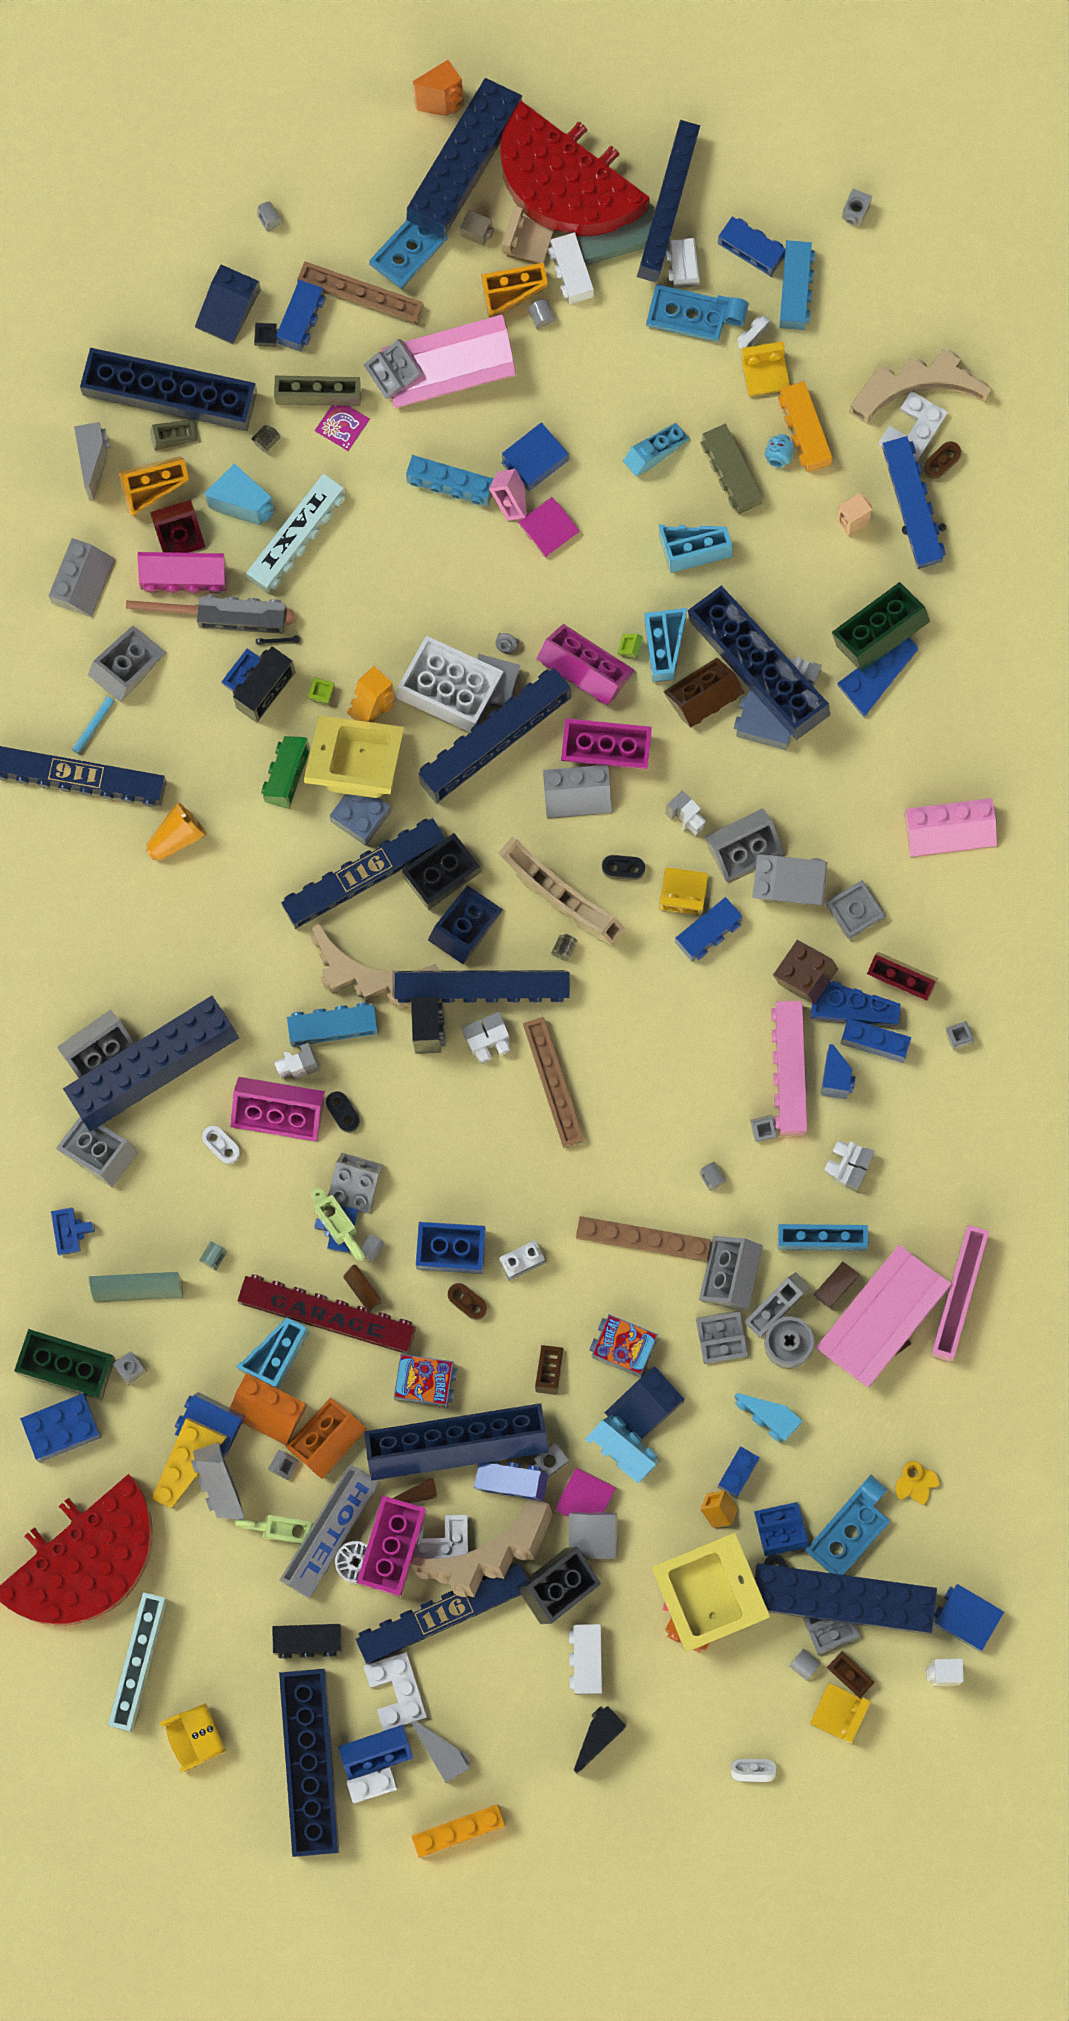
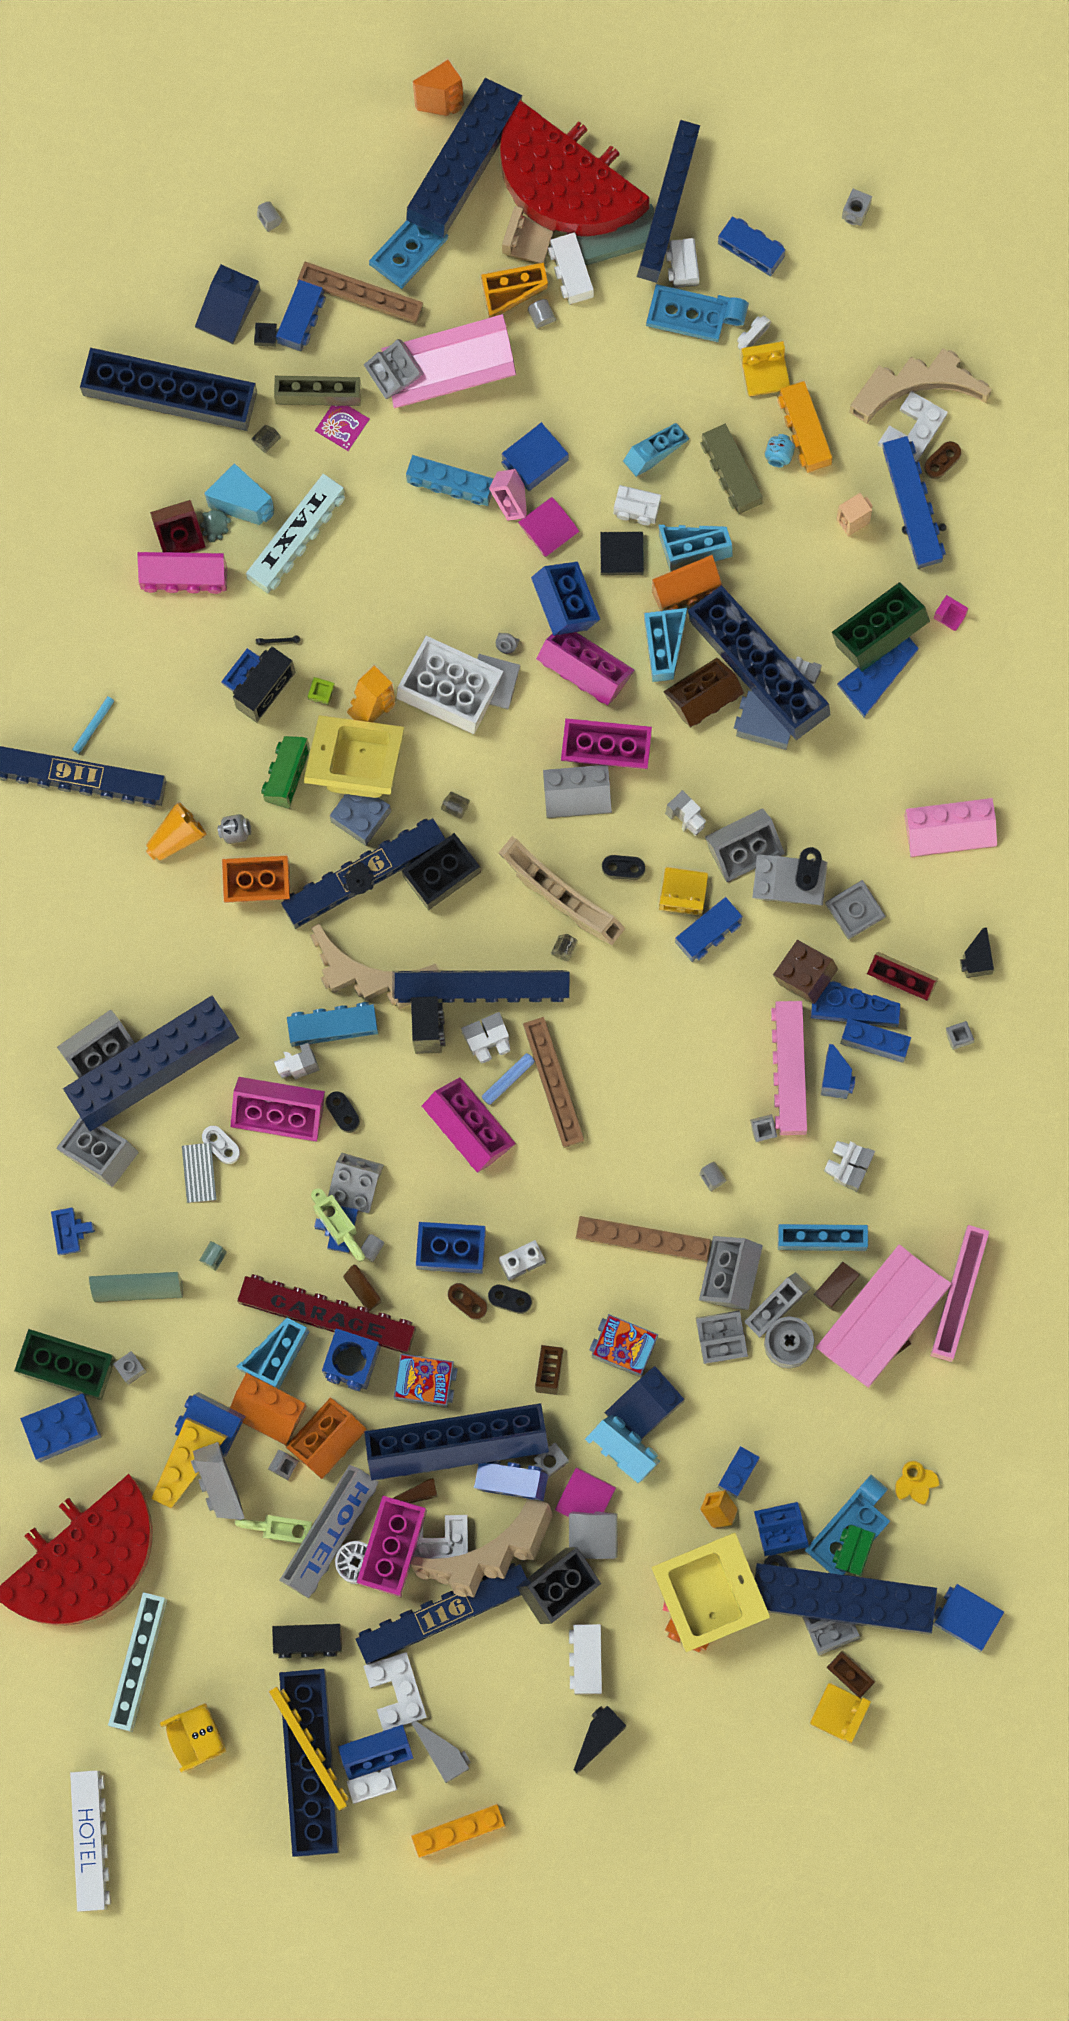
light grey slope [49,538,115,617] -> none
light grey slope [74,422,110,500] -> none
light grey slope [88,626,166,702] -> none
light orange wedge [118,456,189,516] -> none
piece [126,595,296,634] -> none
olive slope [150,420,198,450] -> none
dark blue brick [418,668,571,804] -> none
dark blue slope [428,885,503,965] -> none
dark tan brick [460,210,494,246] -> none
lime plate [617,633,643,657] -> none
white plate [731,1759,777,1782] -> none
medium azure slope [734,1393,802,1443] -> none
dark azure brick [779,240,815,330] -> none
light grey brick [789,1649,821,1681] -> none
white brick [926,1659,964,1686] -> none
none -> white brick [70,1770,111,1912]
none -> light grey sticker [182,1143,216,1203]
none -> sand green piece [200,510,231,542]
none -> light grey head [218,814,251,844]
none -> orange slope [222,856,290,903]
none -> yellow plate [269,1687,349,1811]
none -> blue brick [322,1328,381,1392]
none -> black piece [343,862,374,895]
none -> dark pink slope [422,1077,516,1173]
none -> clear smoke brick [441,792,470,819]
none -> light blue axle [482,1053,535,1105]
none -> black plate [488,1284,532,1314]
none -> blue brick [531,561,600,636]
none -> black tile [600,532,644,575]
none -> white brick [613,485,661,525]
none -> orange slope [652,555,722,611]
none -> black plate [795,847,822,891]
none -> green brick [832,1525,875,1577]
none -> dark pink panel [934,595,968,631]
none -> black slope [960,927,994,978]

